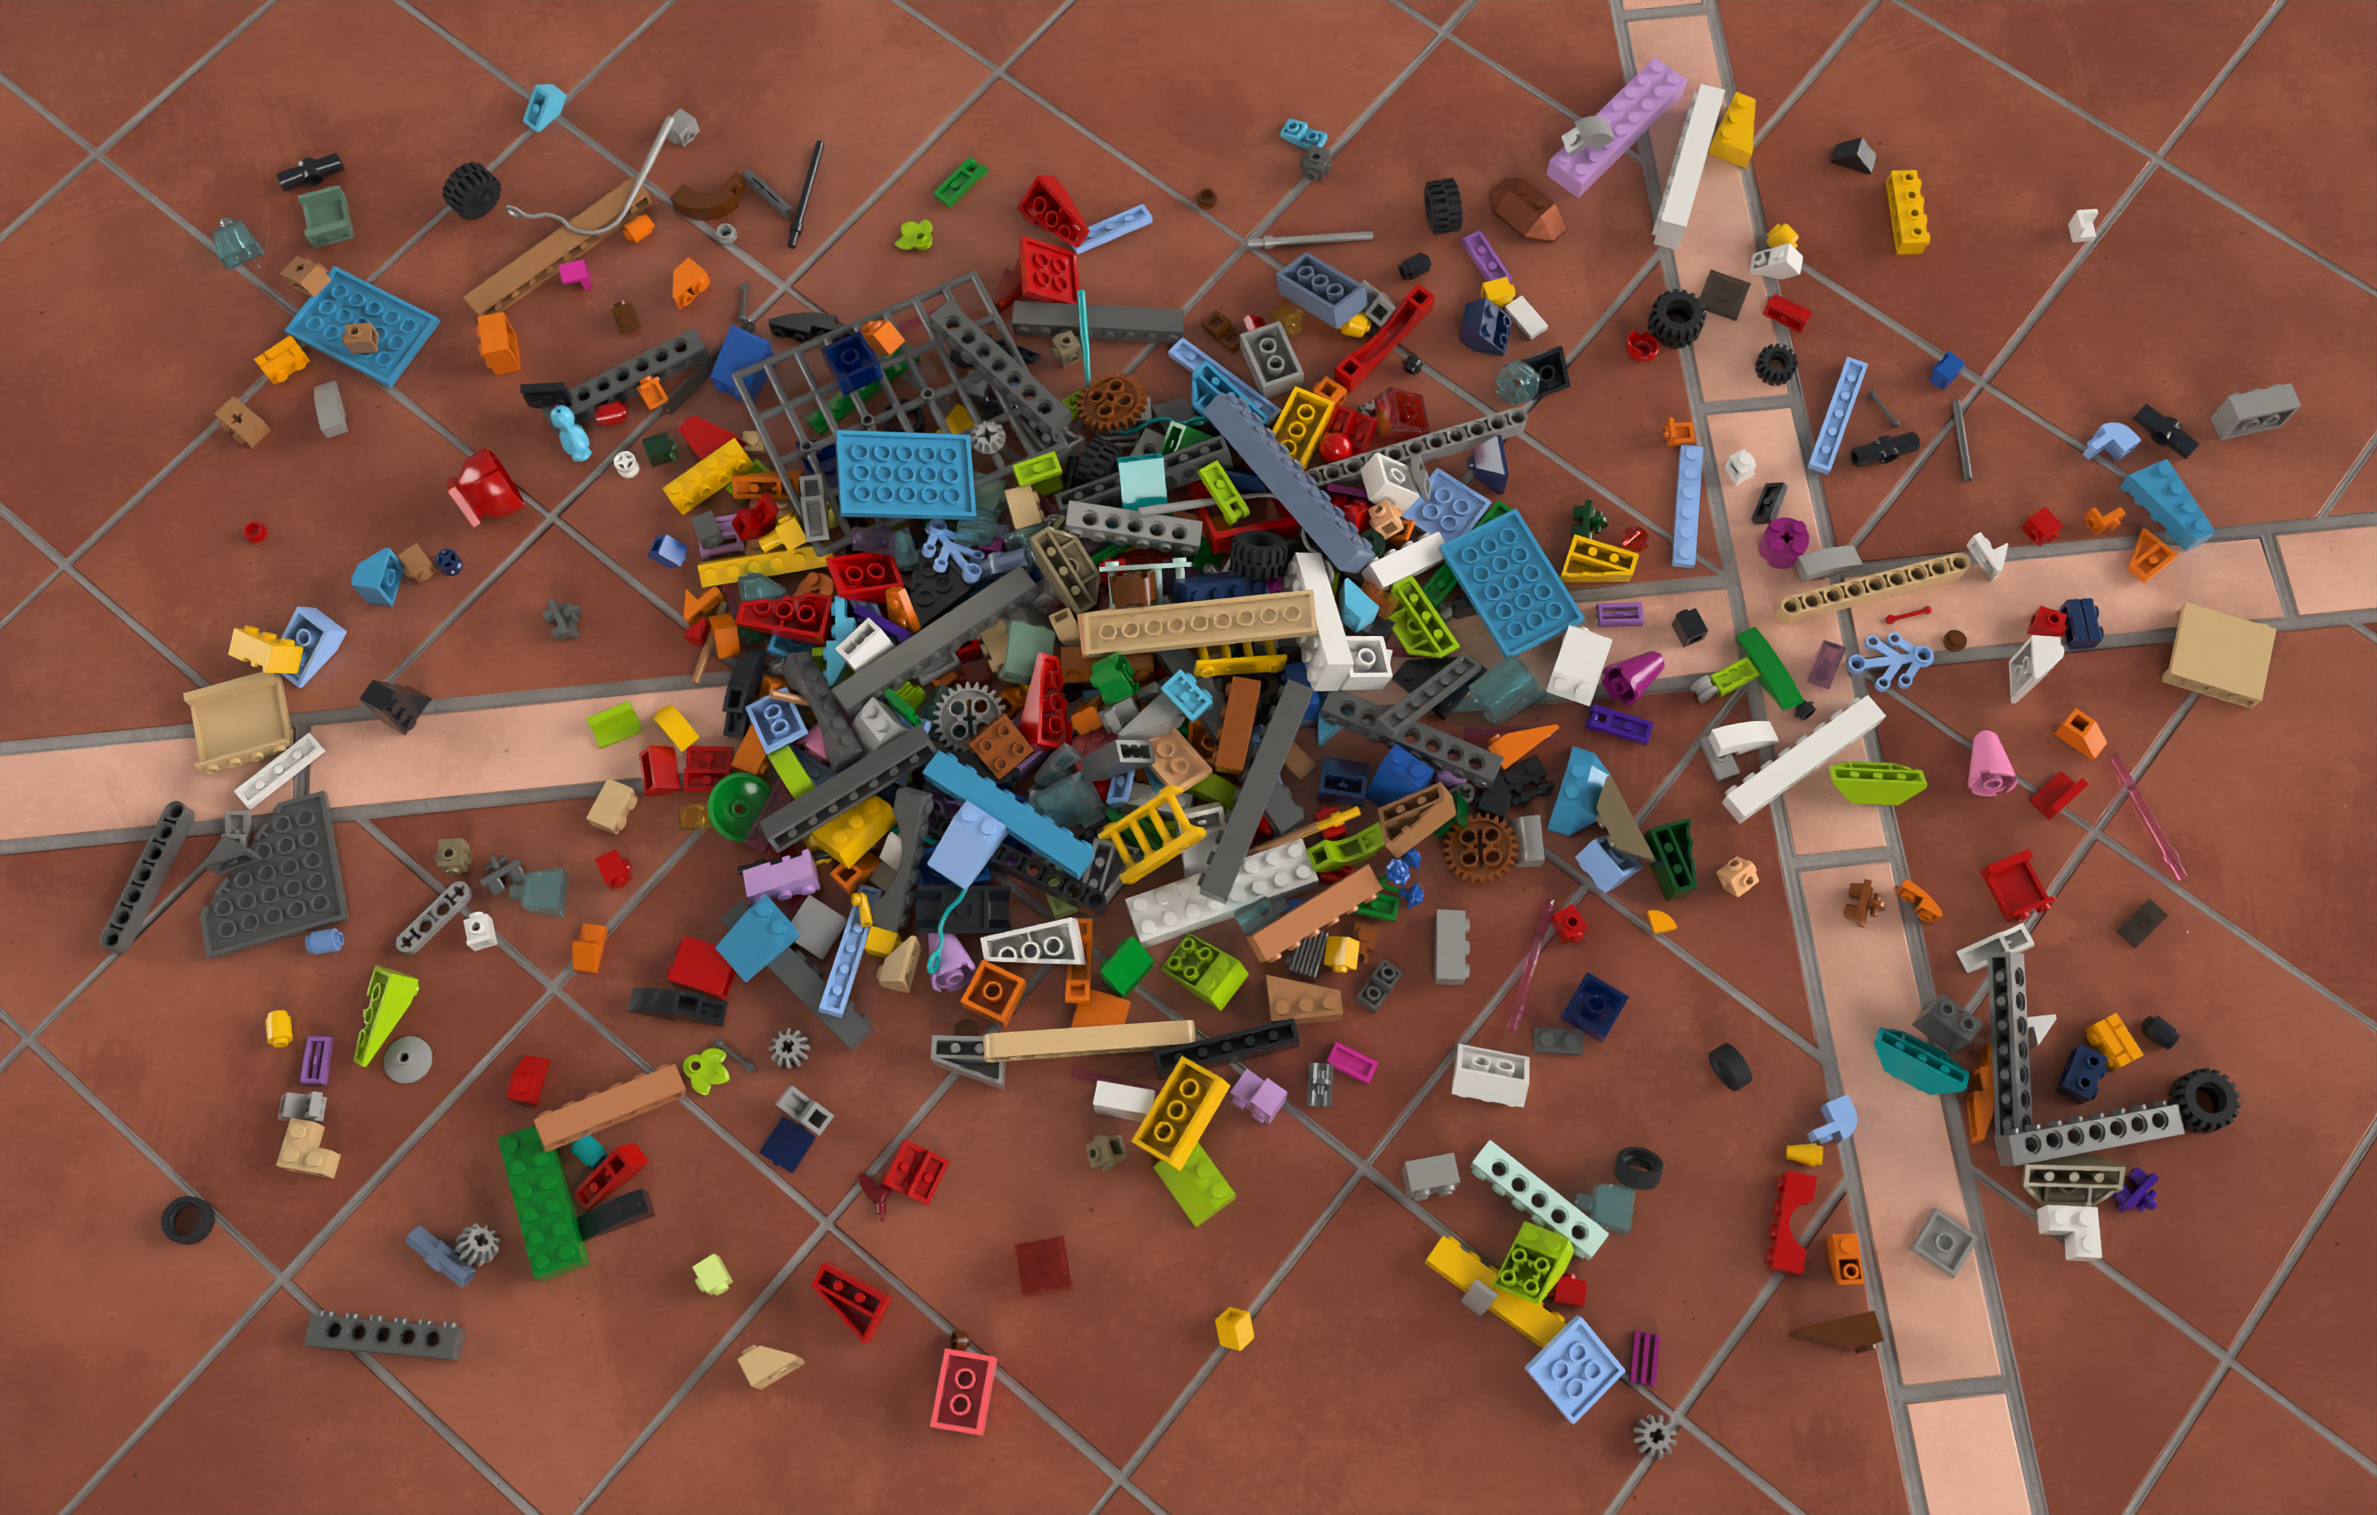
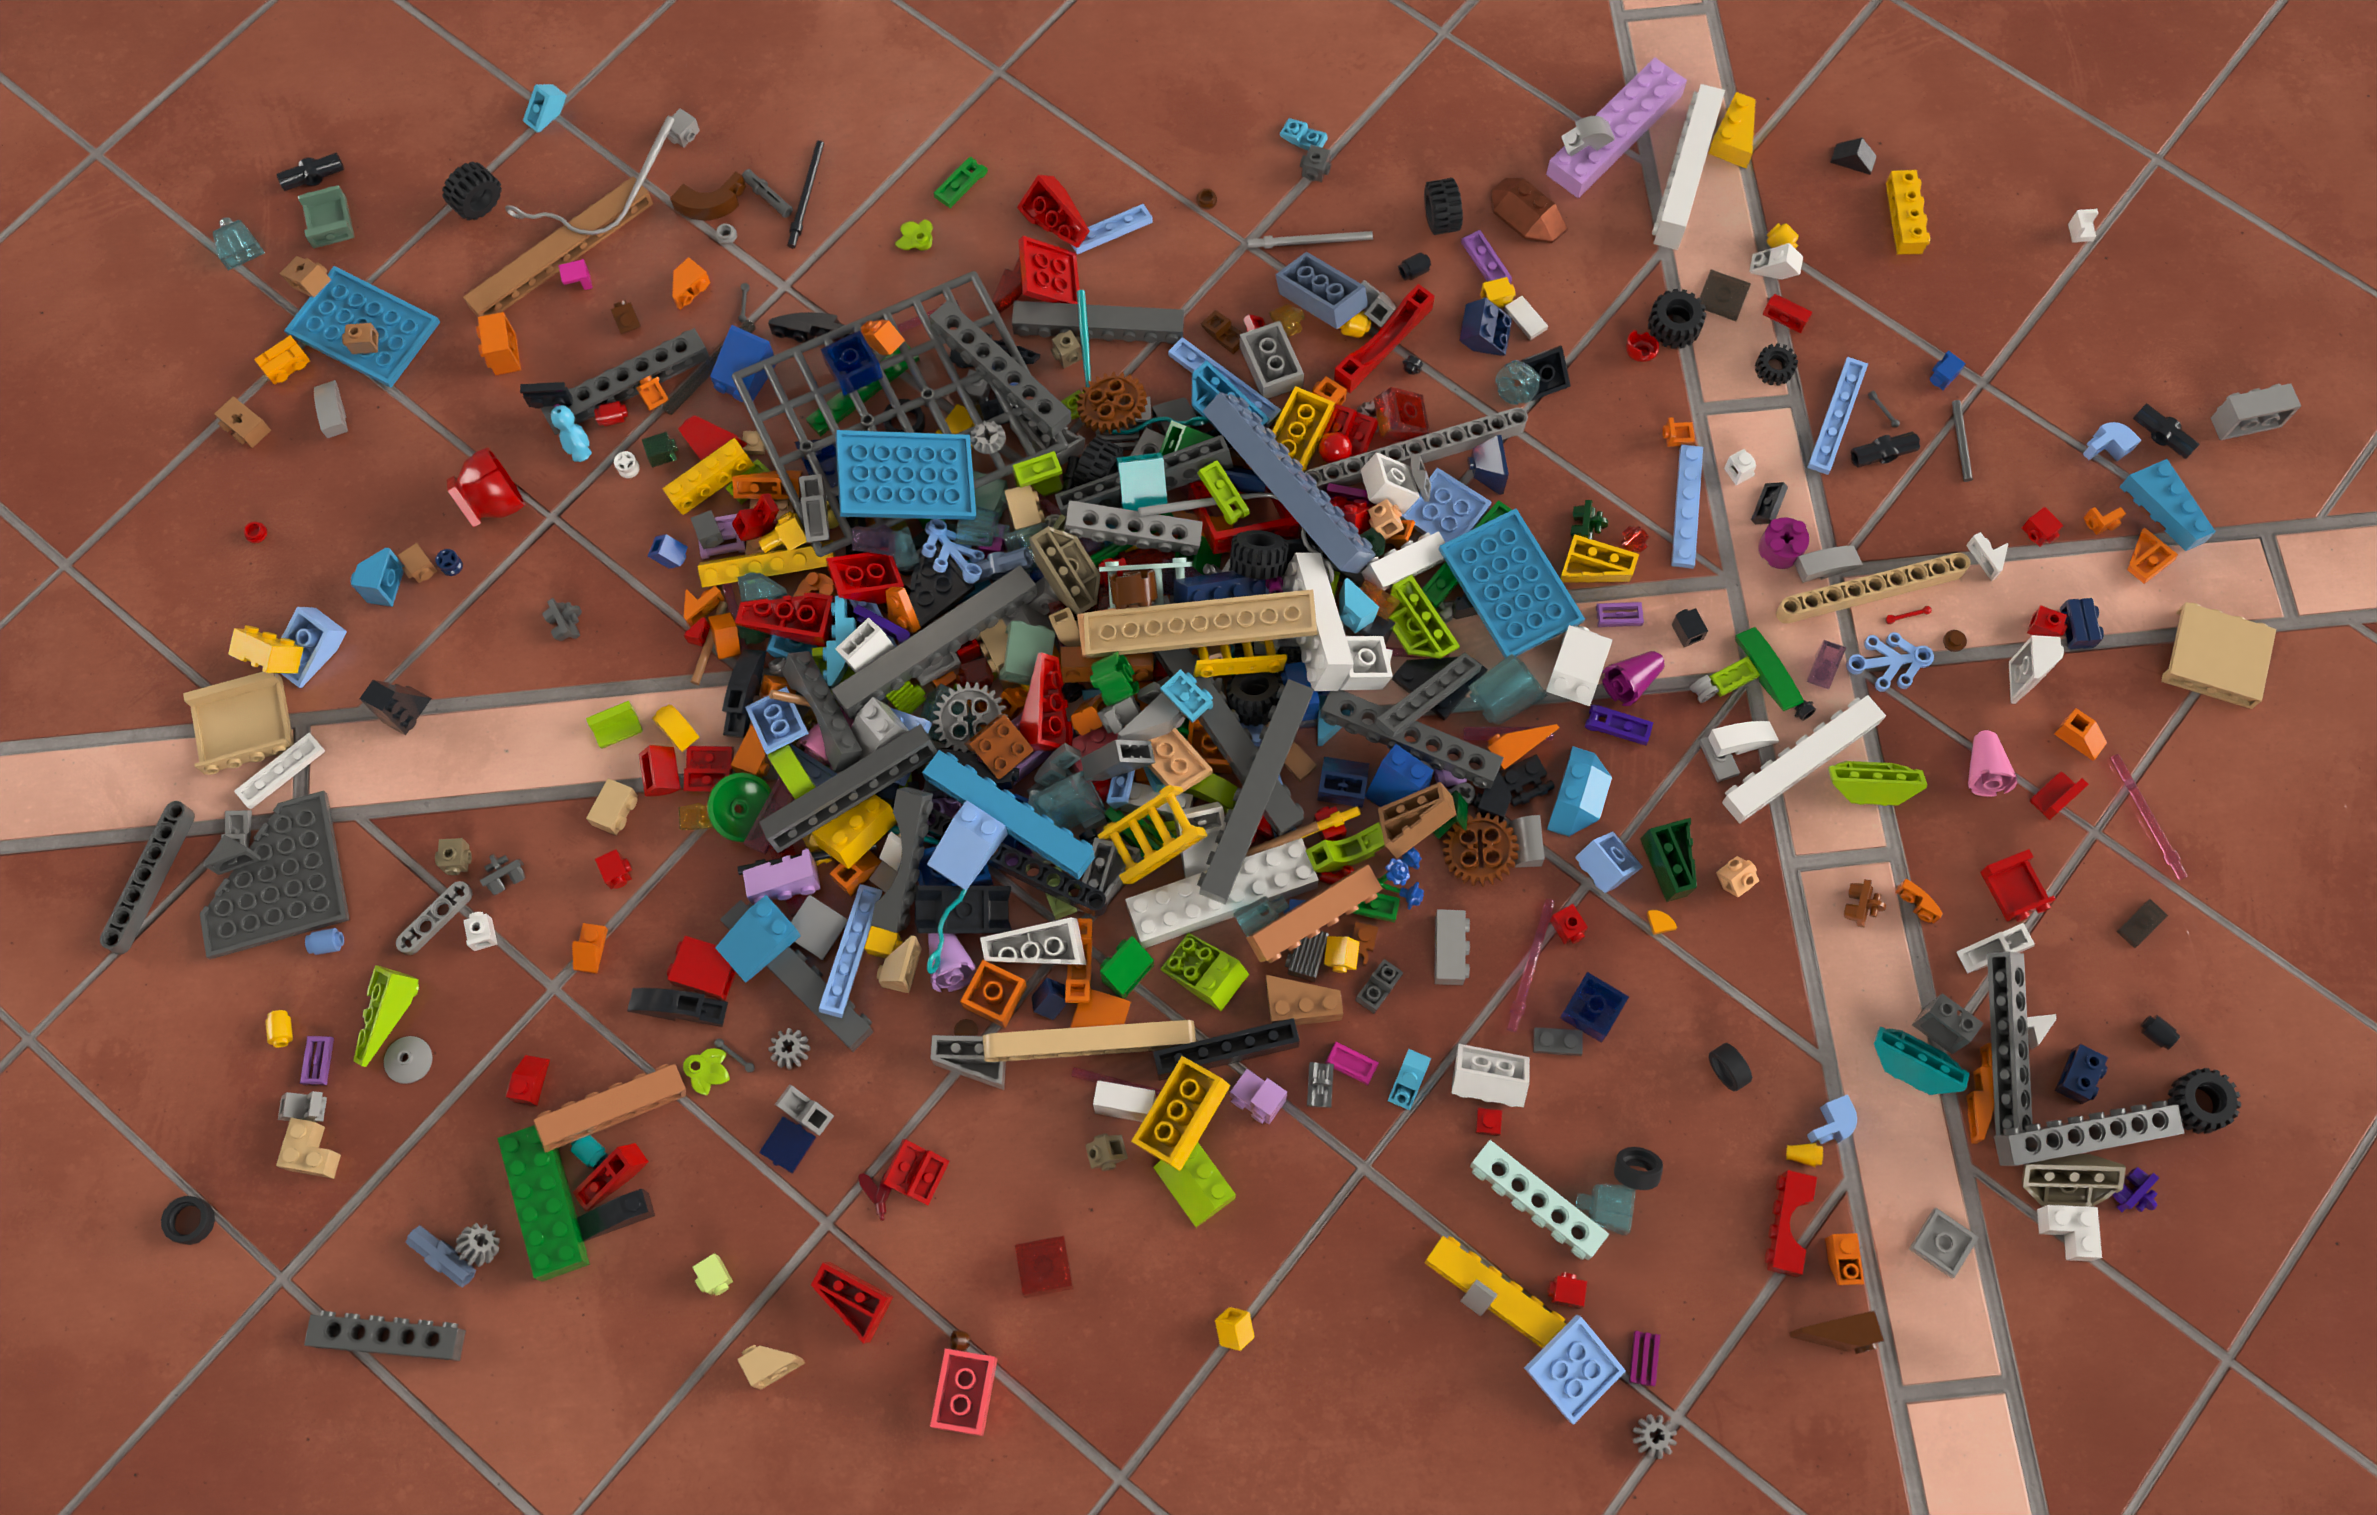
clear light blue torso [510,868,568,917] -> none
orange brick [622,213,655,244] -> none
yellow arm [851,892,873,927] -> none
green tile [883,687,922,727] -> none
dark orange brick [1212,676,1261,776] -> none
light grey brick [1401,1153,1460,1201] -> none
lime slope [1493,1221,1574,1305] -> none
dark tan wedge [1595,775,1656,863] -> none
light orange brick [2085,1013,2144,1072] -> none
none -> dark blue panel [1031,977,1067,1020]
none -> medium azure slope [1388,1049,1431,1110]
none -> red plate [1475,1108,1502,1136]

